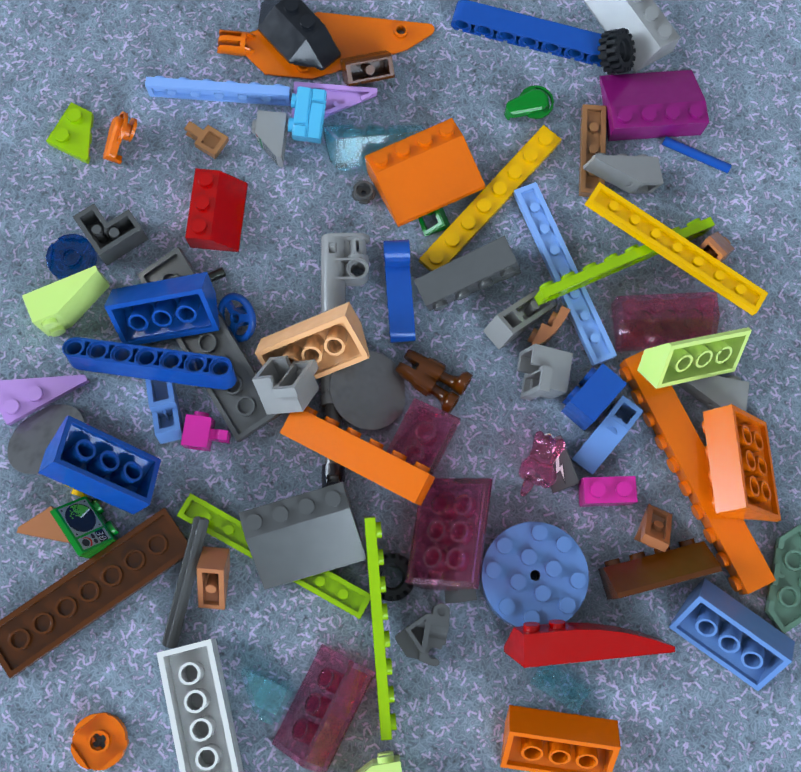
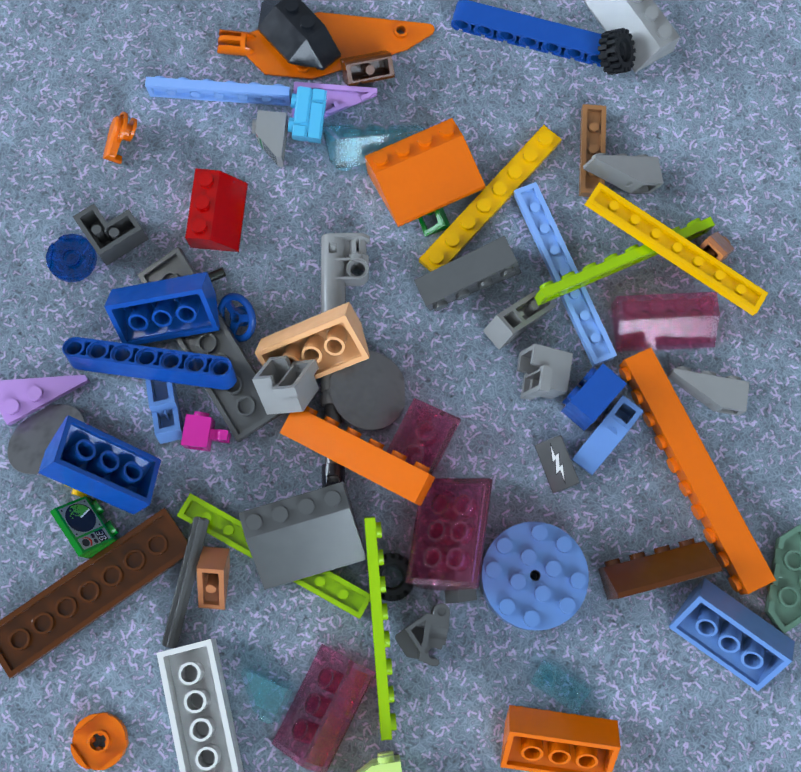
nougat slope [17,506,70,543] -> none
yellowish green slope [22,266,110,337] -> none
lime wing [46,102,94,164] -> none
medium nougat plate [184,121,229,160] -> none
dark grey plate [352,180,376,204] -> none
blue beam [383,239,416,343] -> none
reddish brown piece [395,349,473,415] -> none
green piece [504,85,554,120] -> none
red wedge [504,619,675,668] -> none
clear pink animal [519,431,566,497] -> none
nougat slope [527,306,570,346] -> none
dark pink brick [578,476,638,507] -> none
magenta slope [599,70,709,141] -> none
nougat slope [634,504,672,552] -> none
yellowish green slope [637,327,752,389] -> none
blue bar [662,136,732,173] -> none
orange slope [702,404,781,522] -> none

